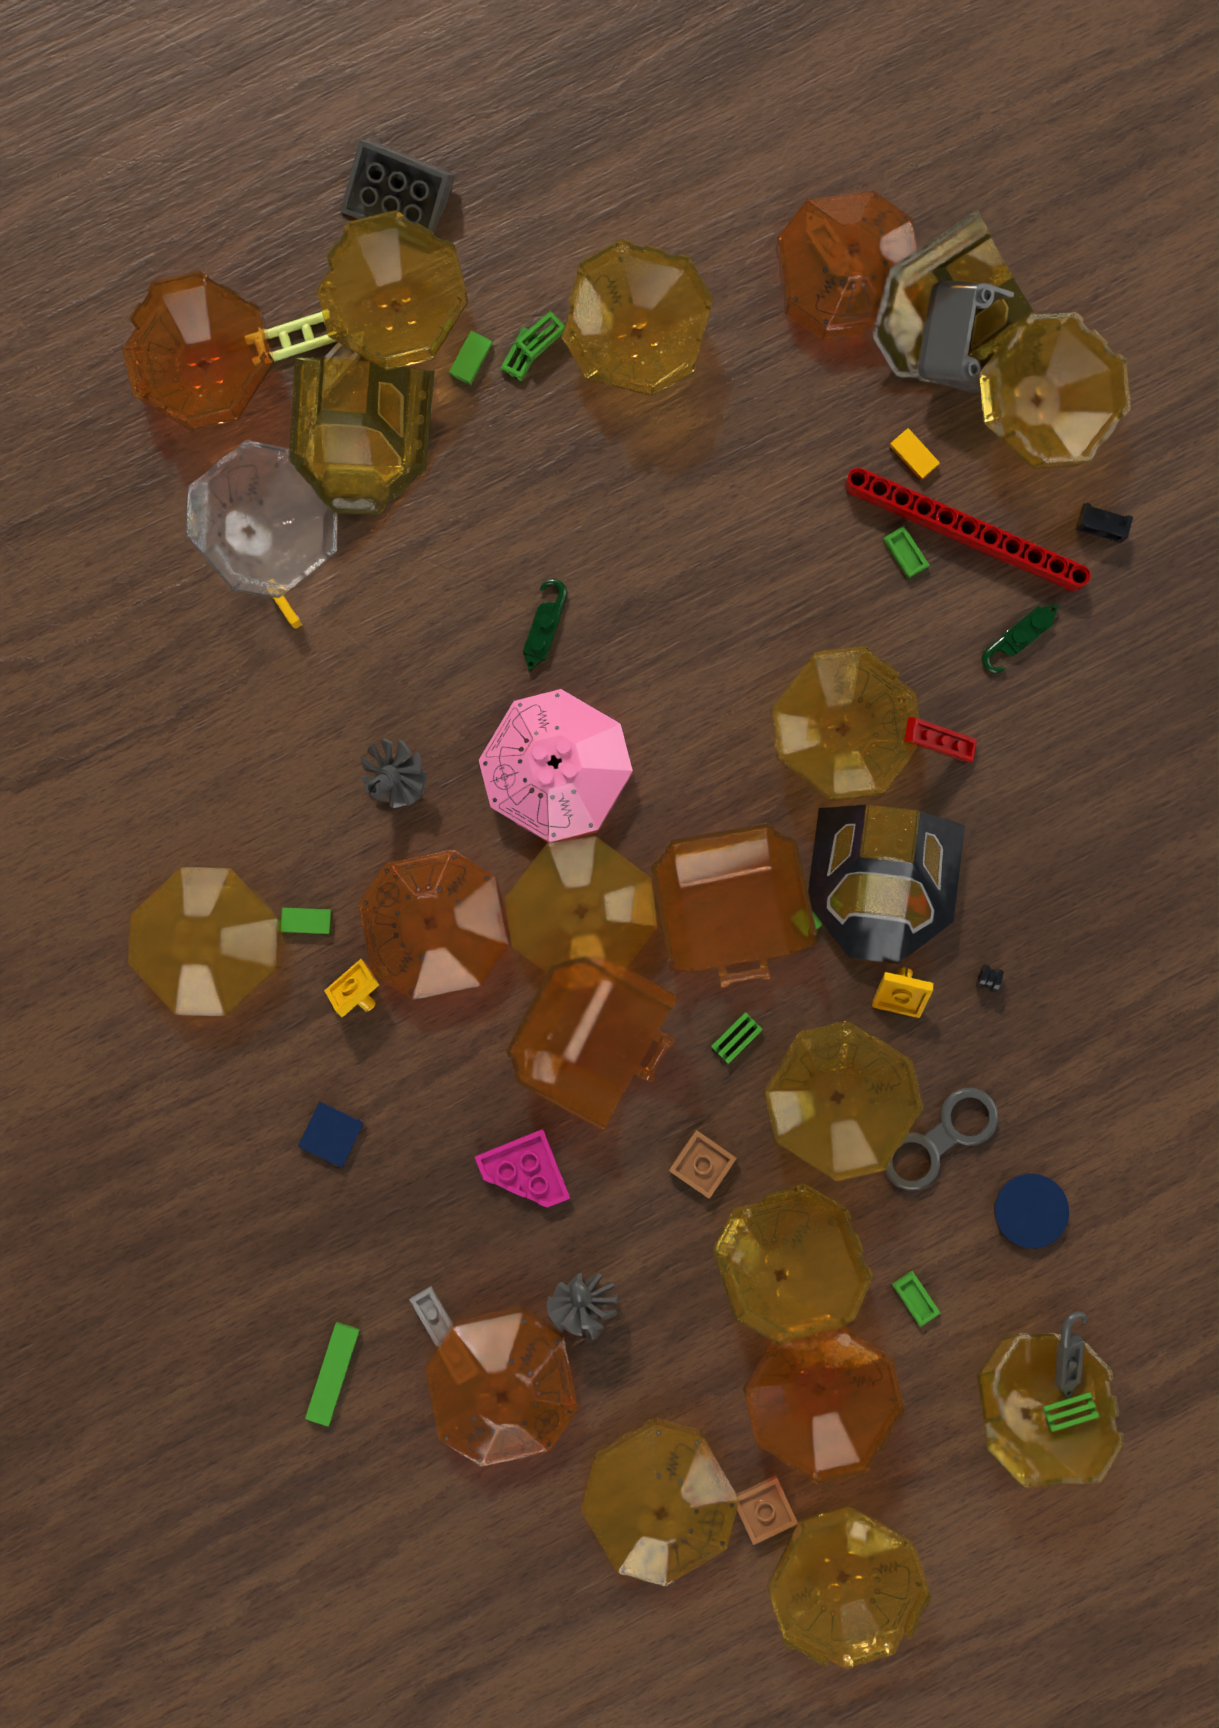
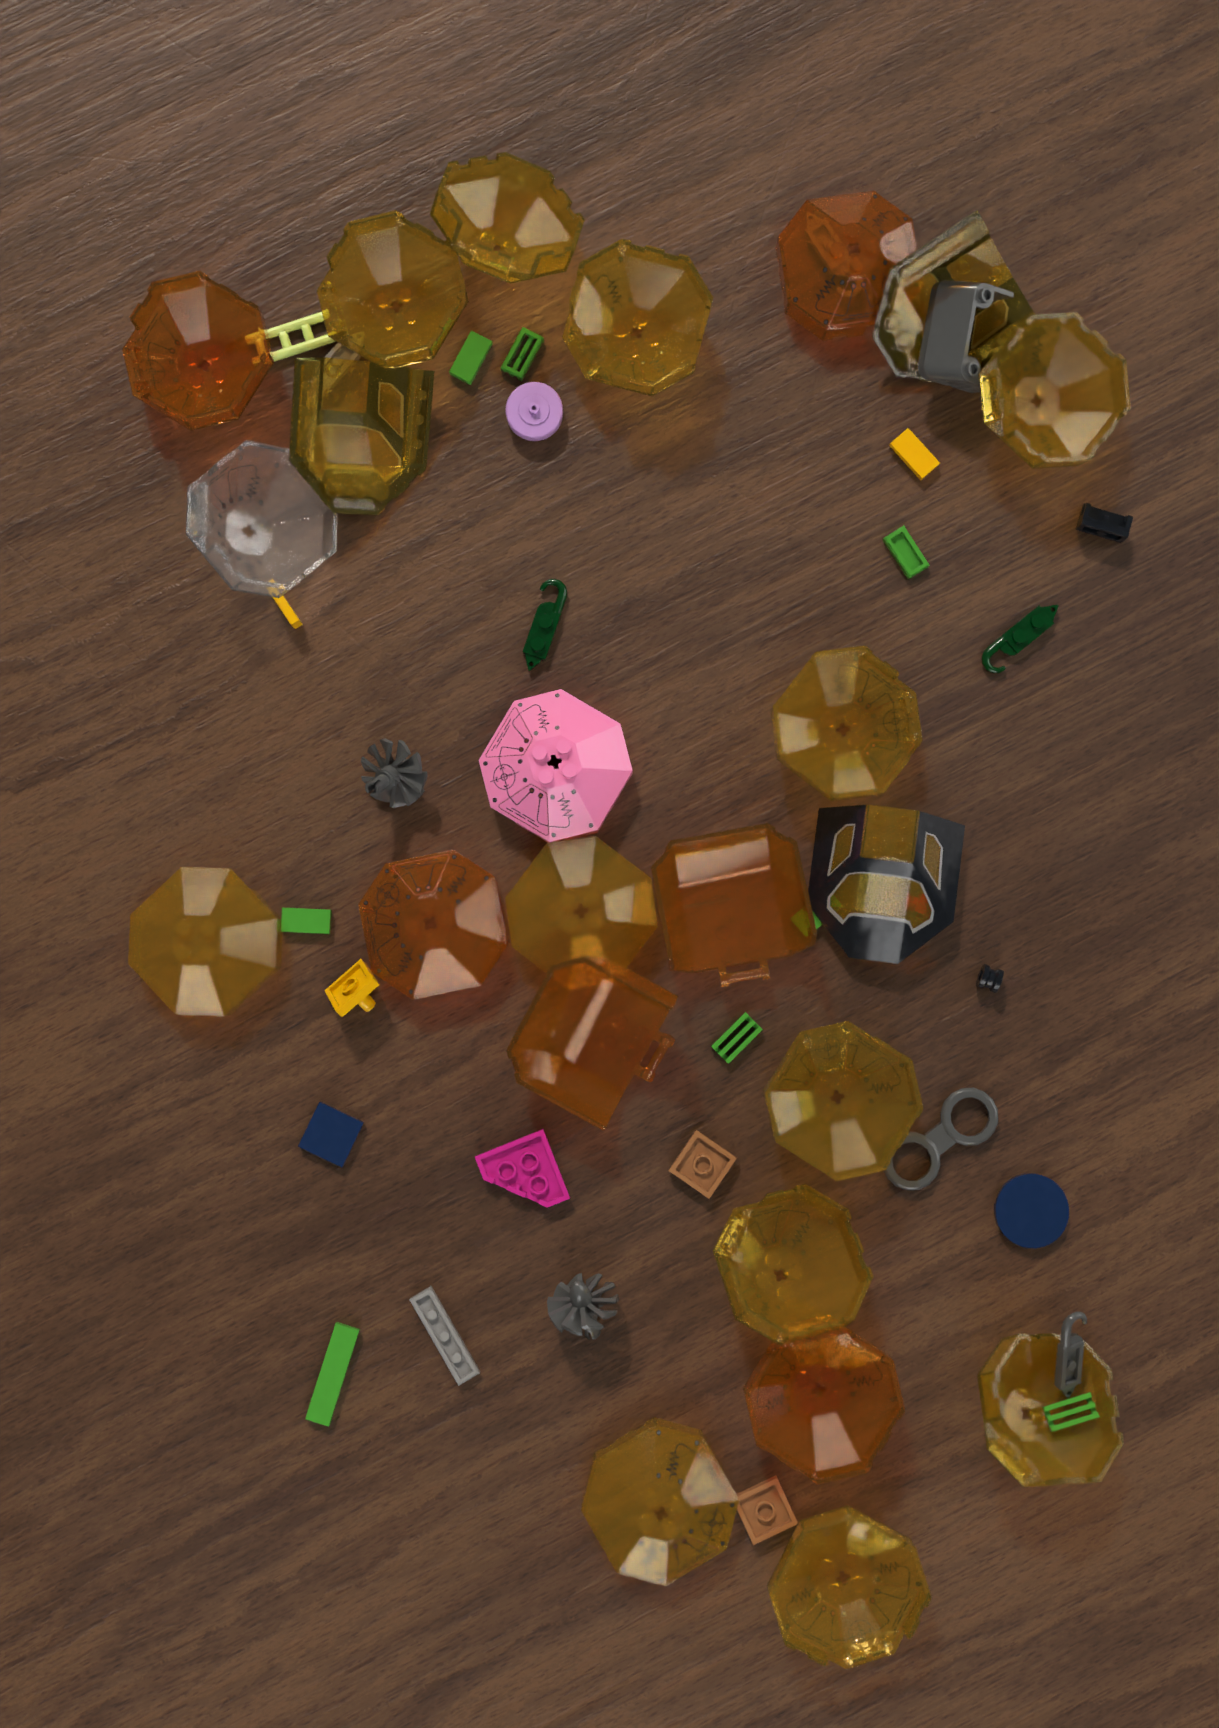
dark grey slope [340,140,456,247] -> none
clear orange windscreen [425,1306,578,1467] -> none
bright green tile [515,311,567,362] -> none
red beam [844,467,1091,591] -> none
yellow tile [872,967,933,1018] -> none
bright green tile [892,1271,941,1327] -> none
red tile [904,717,977,763] -> none
none -> clear yellow windscreen [430,152,585,284]
none -> lavender wheel [505,382,563,441]

